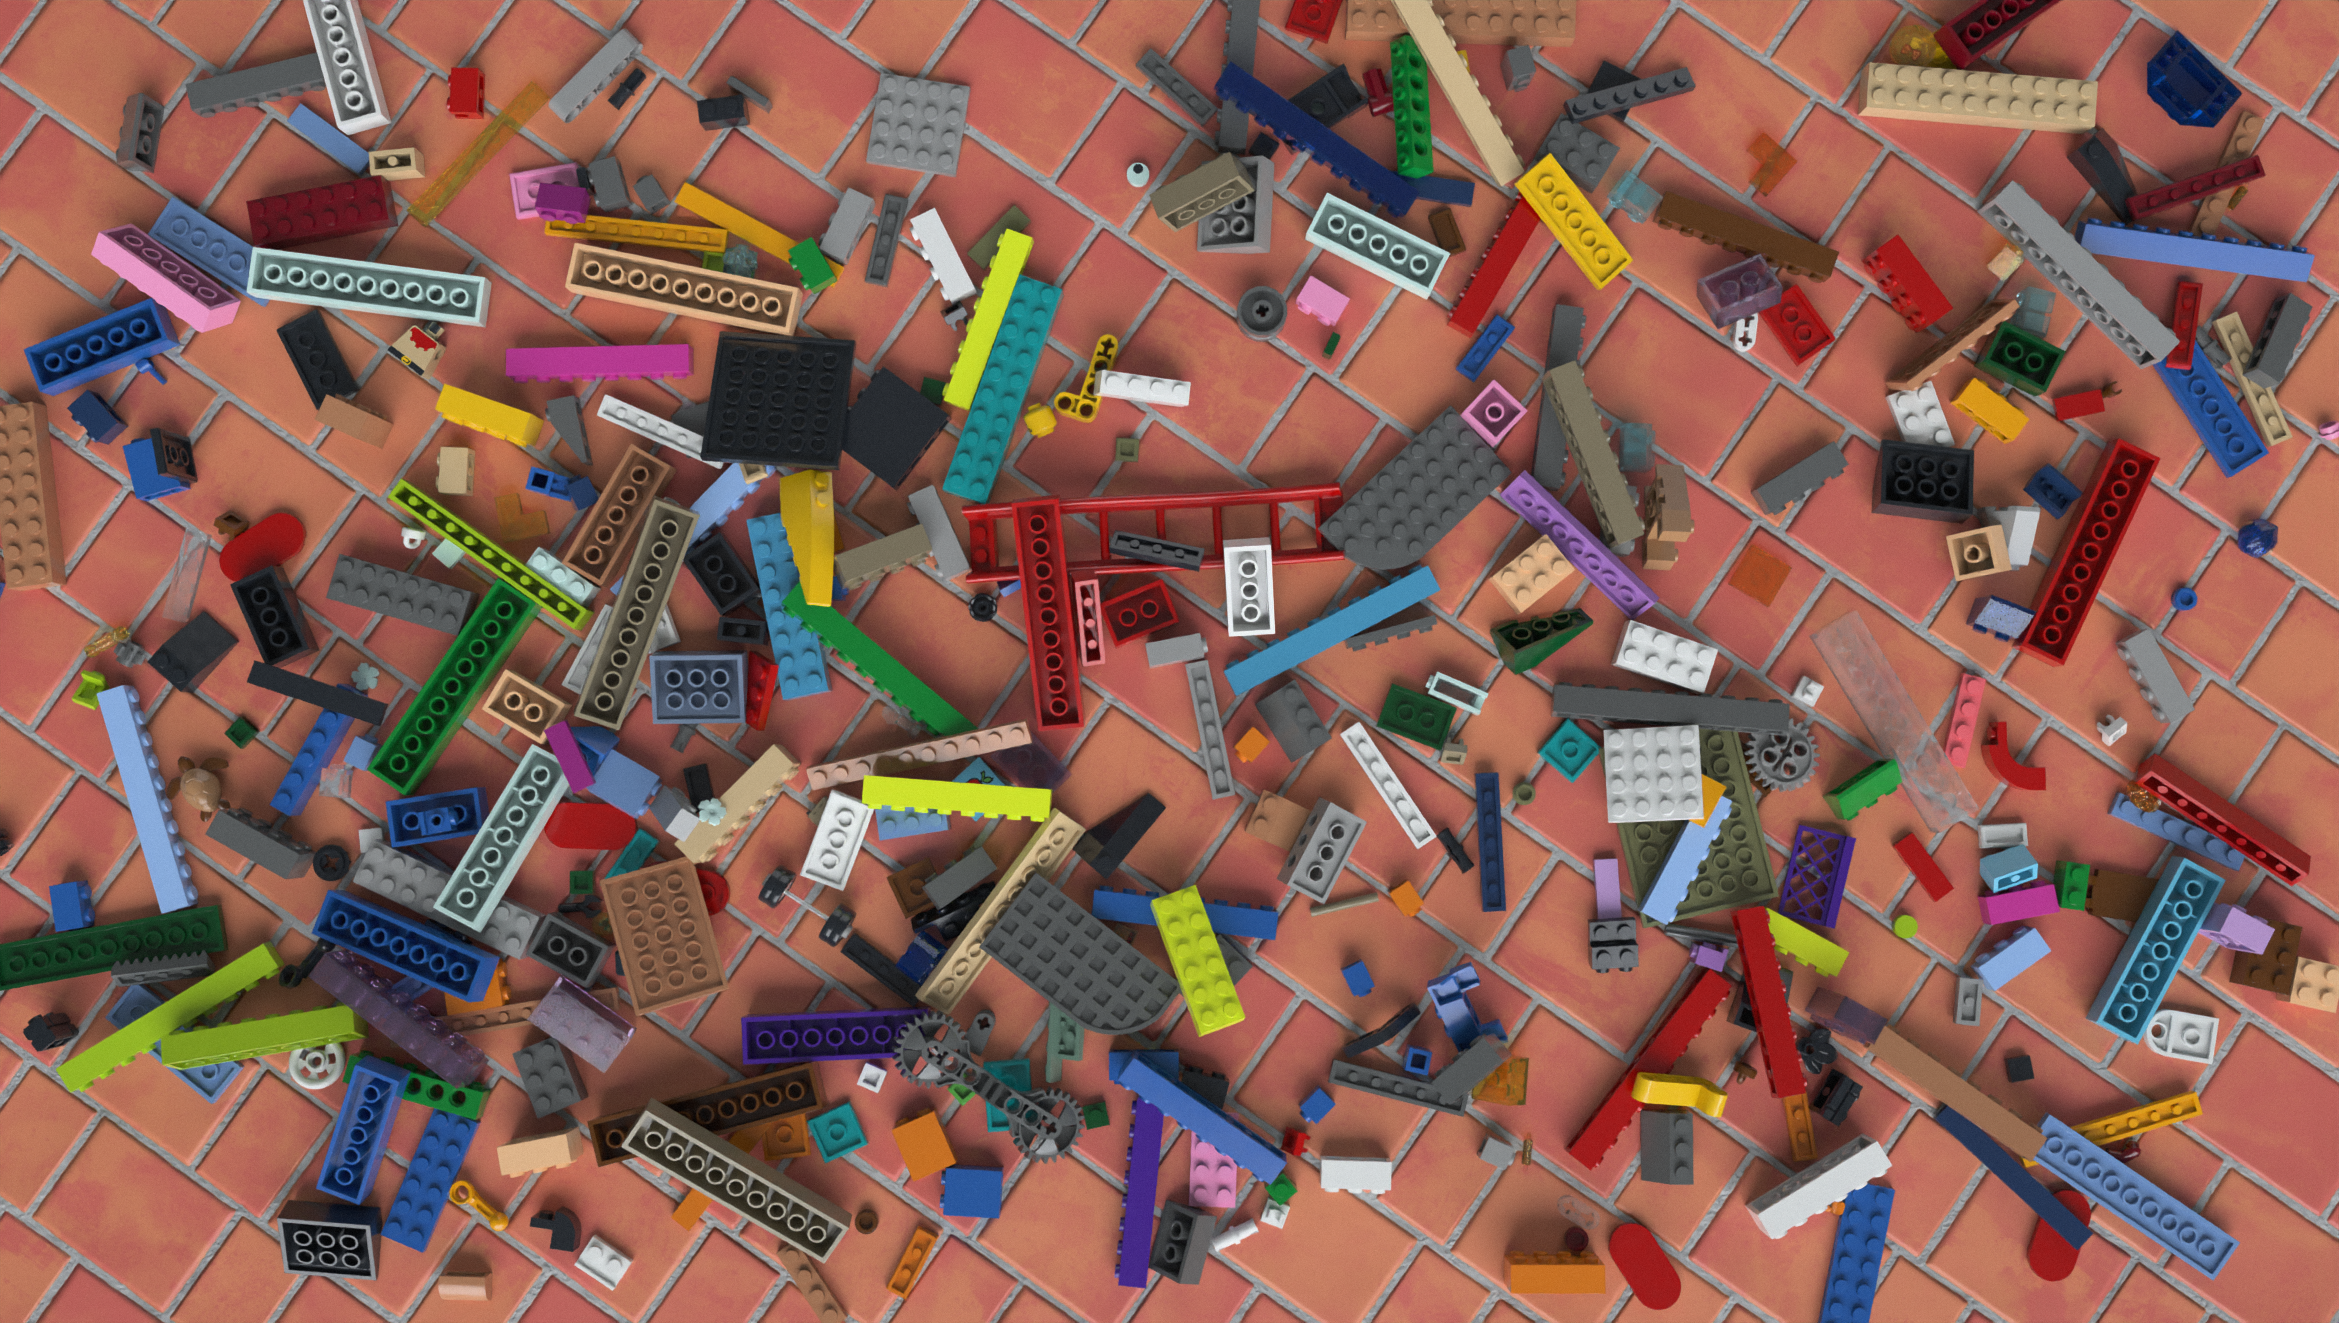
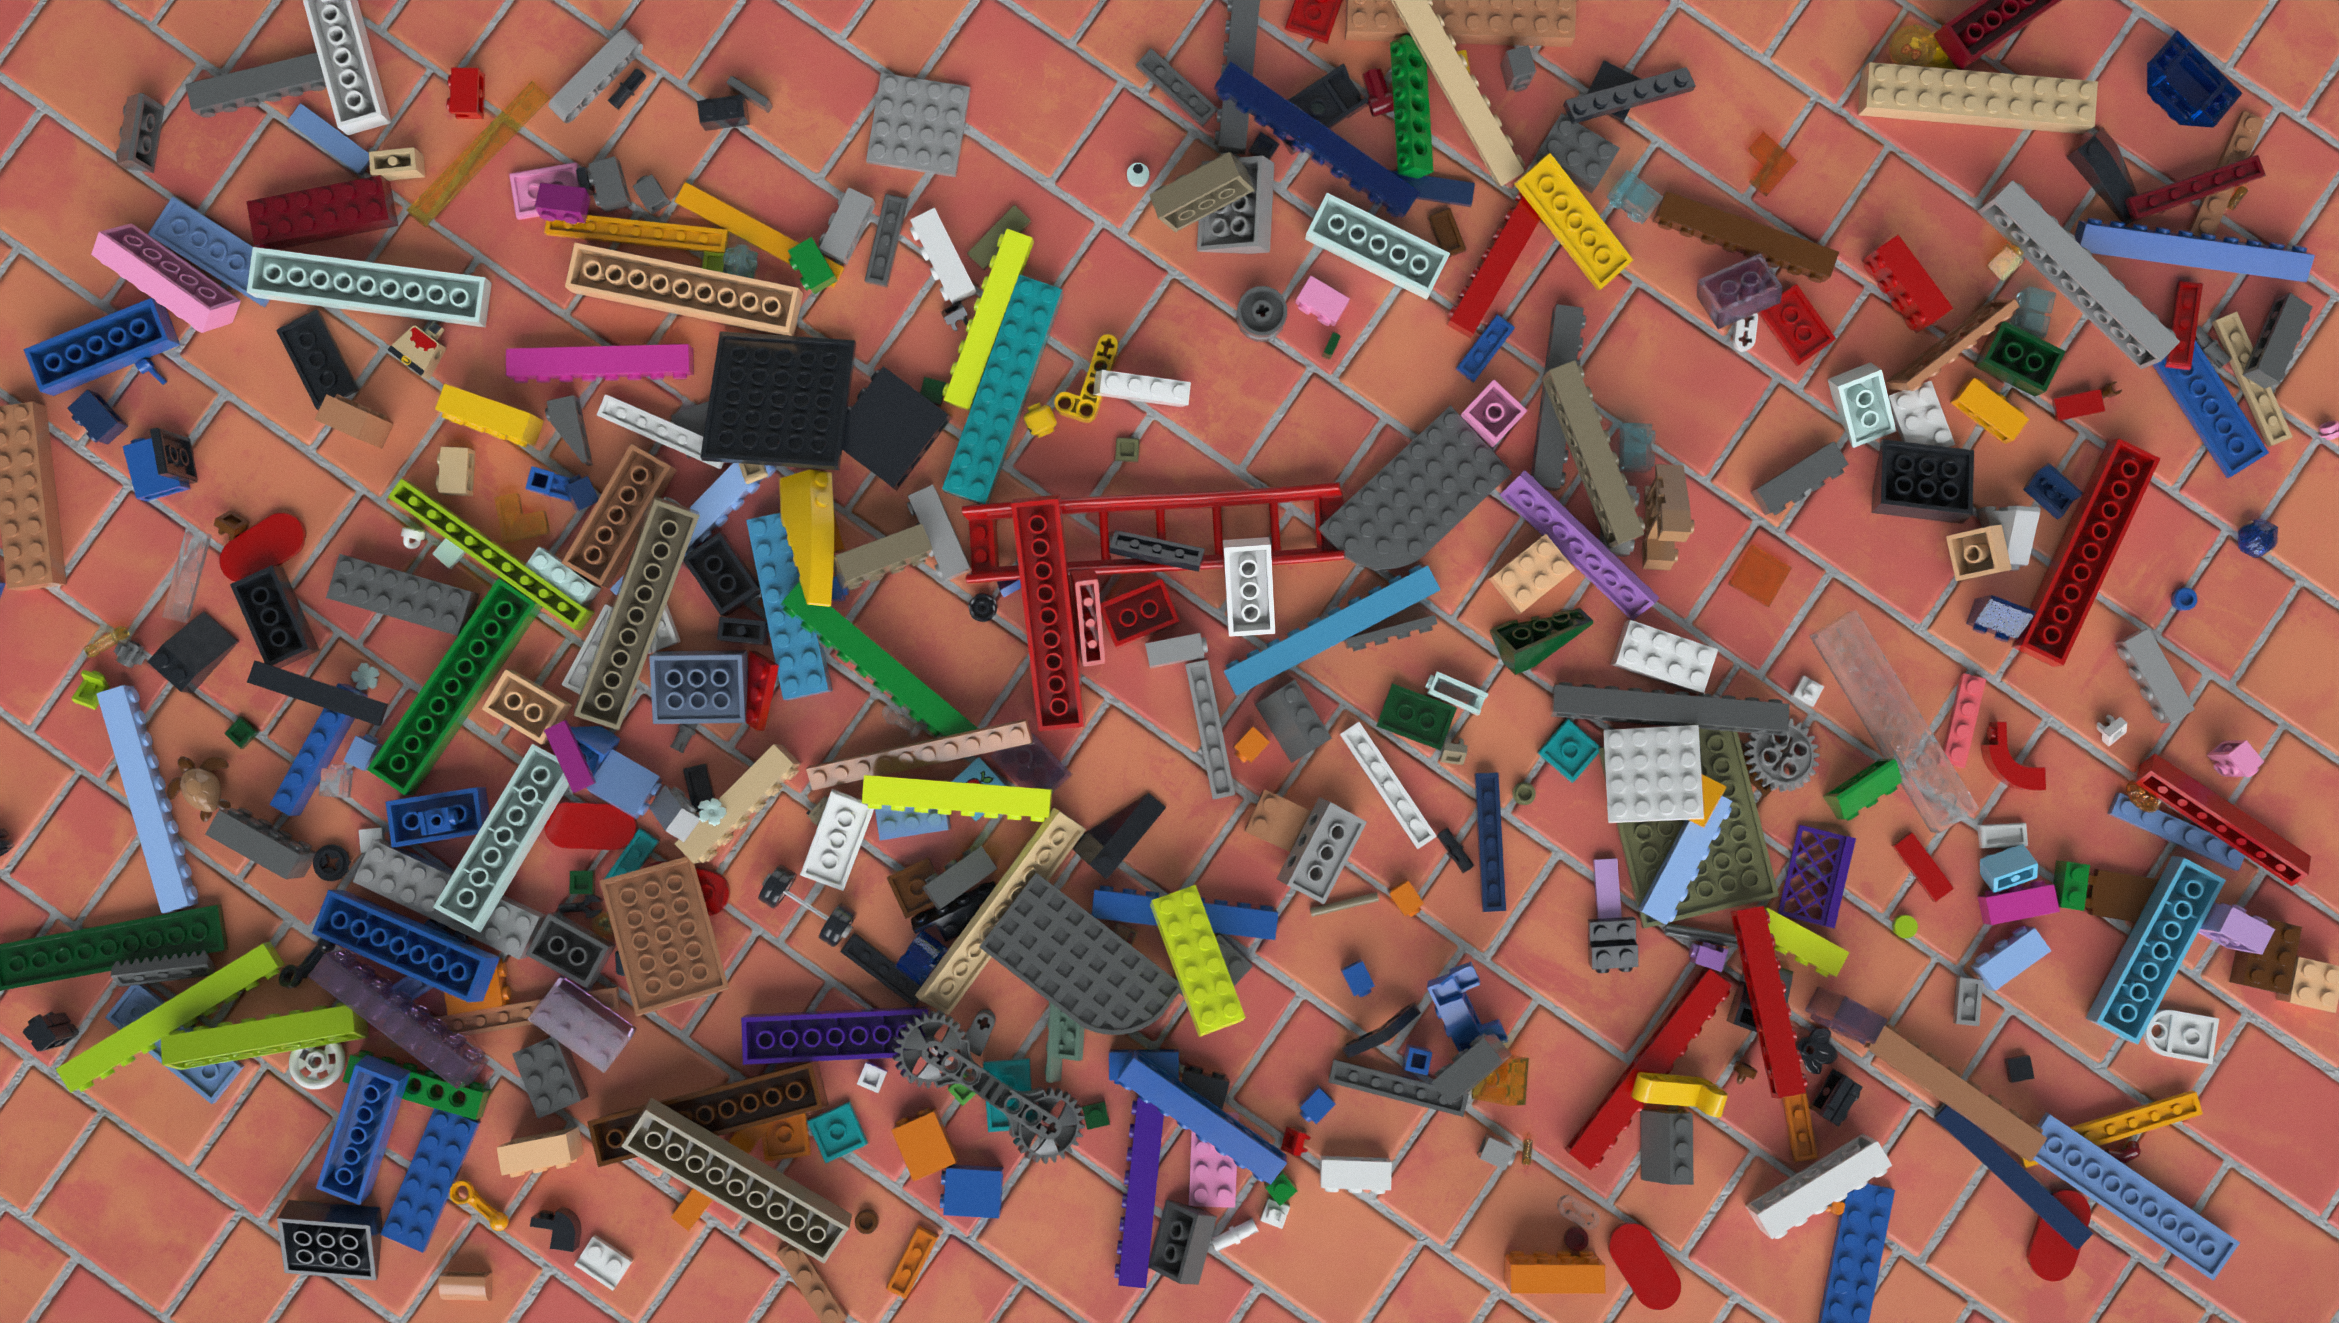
blue brick [49,880,95,932] -> none
none -> light aqua slope [1828,362,1896,448]
none -> bright pink brick [2207,740,2264,777]

